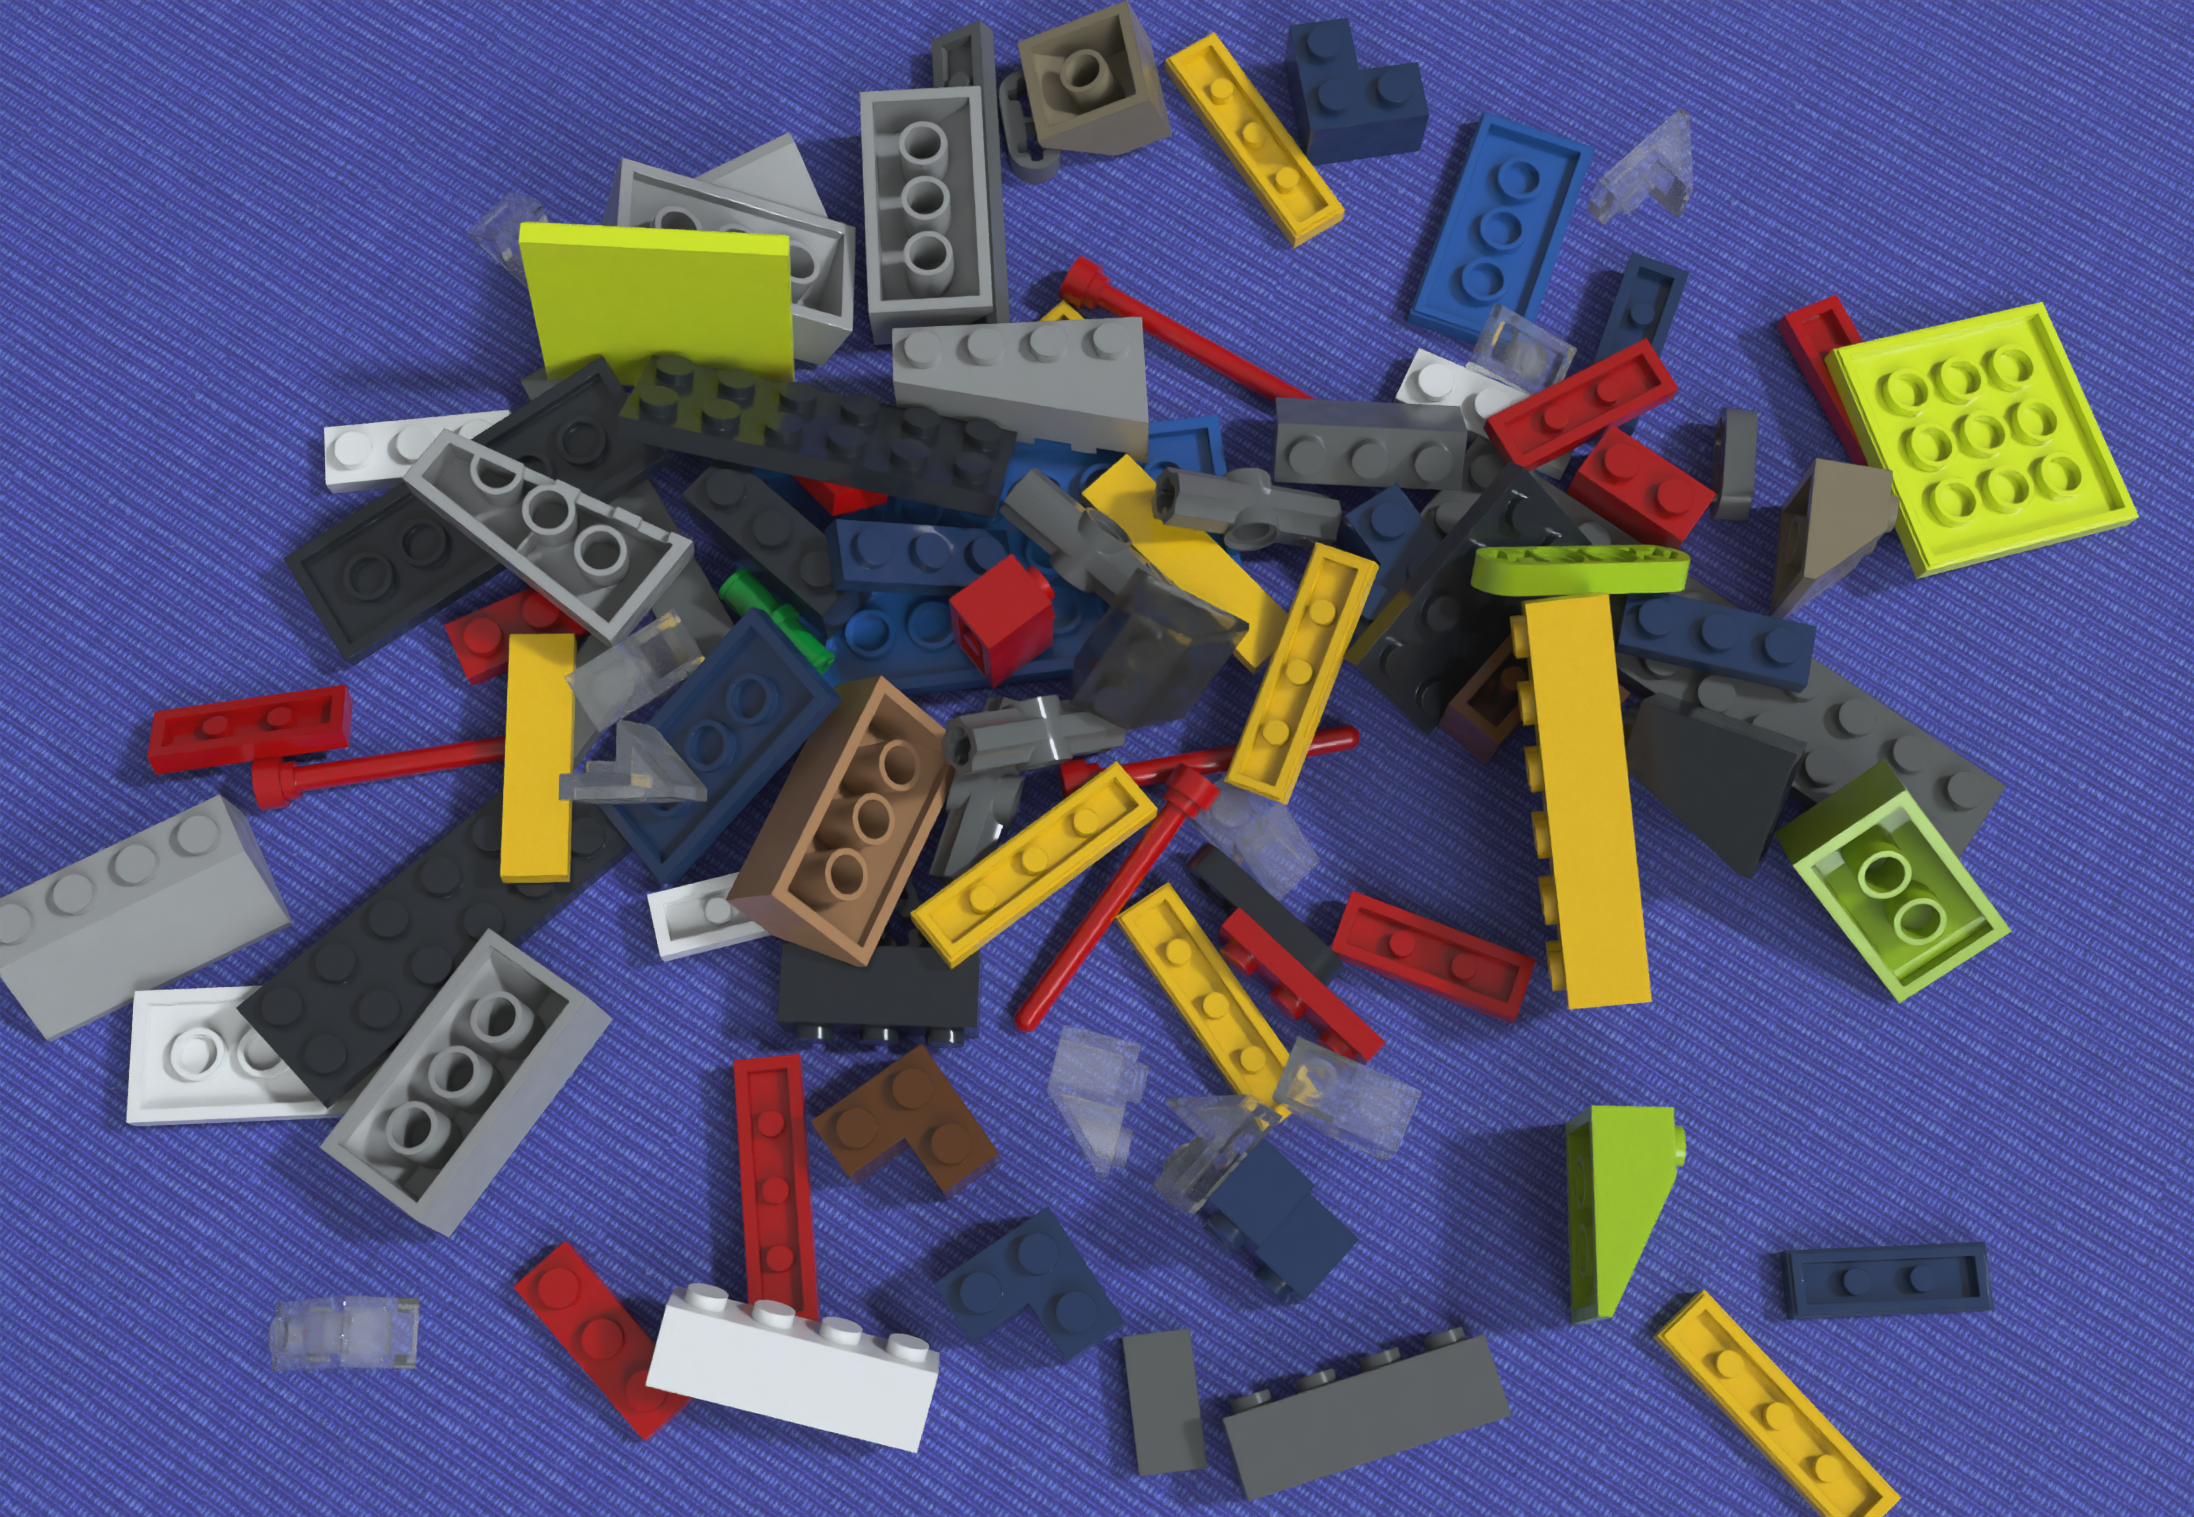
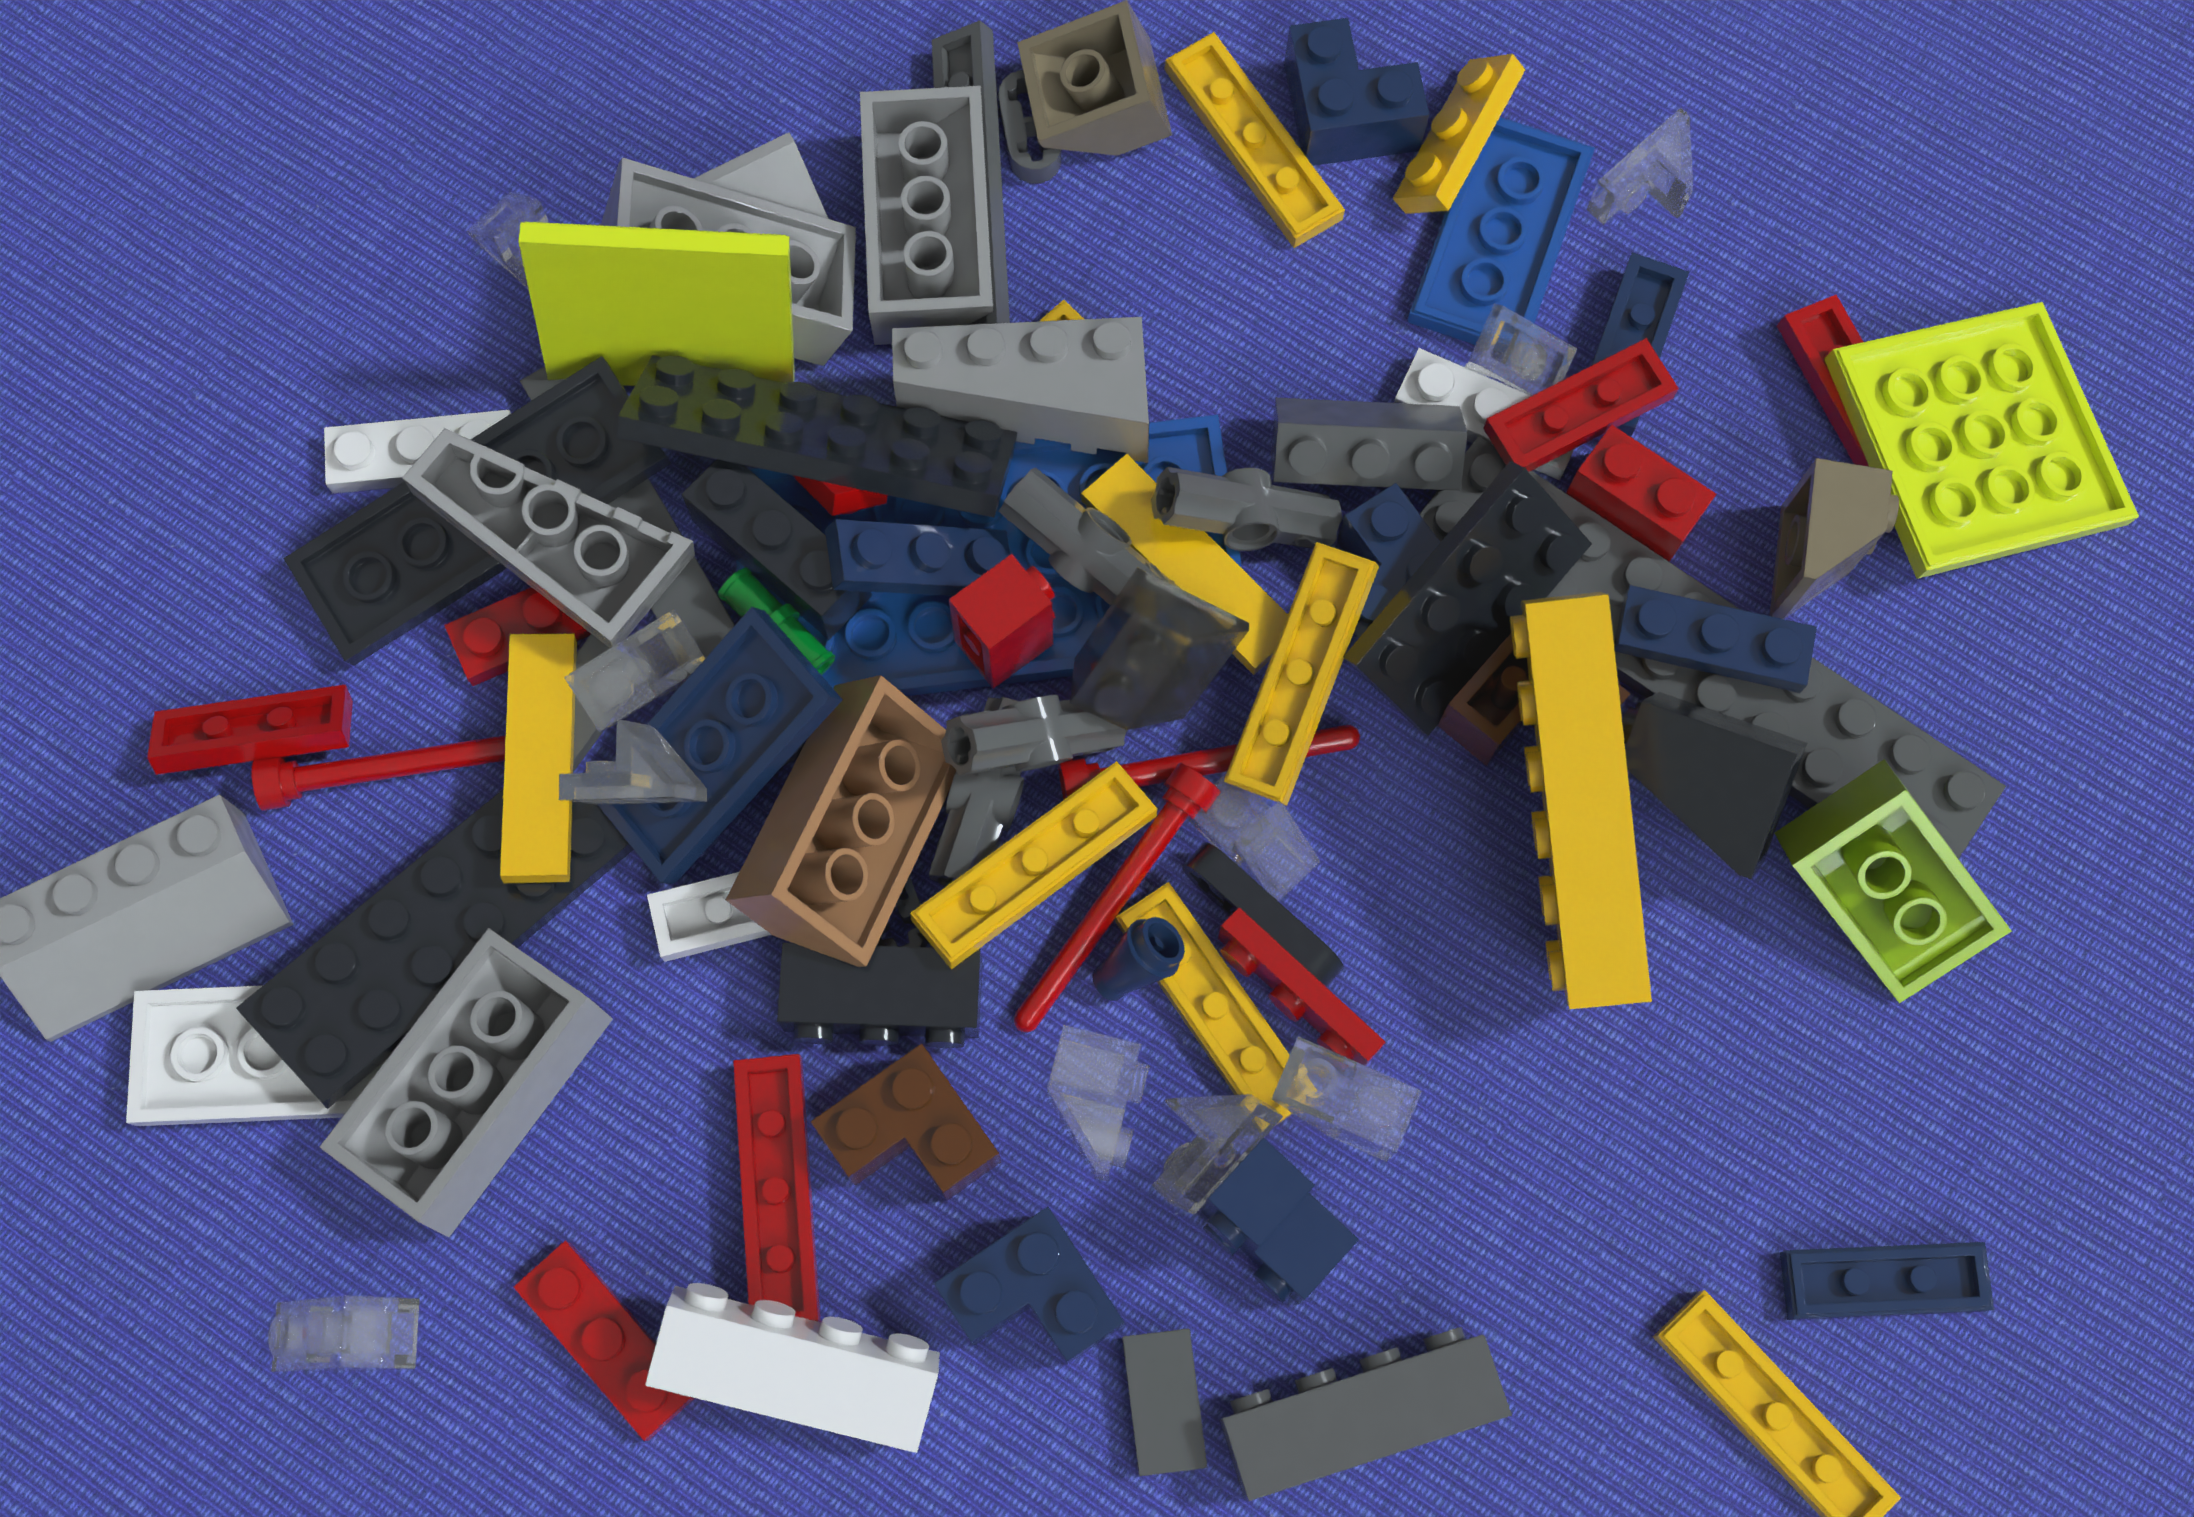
red piece [1058,255,1316,404] -> none
red plate [1330,891,1536,1024] -> none
lime beam [1471,545,1691,596] -> none
lime slope [1565,1105,1686,1325] -> none
dark grey beam [1709,407,1758,522] -> none
none -> dark blue cone [1093,917,1185,1001]
none -> yellow plate [1393,54,1525,214]

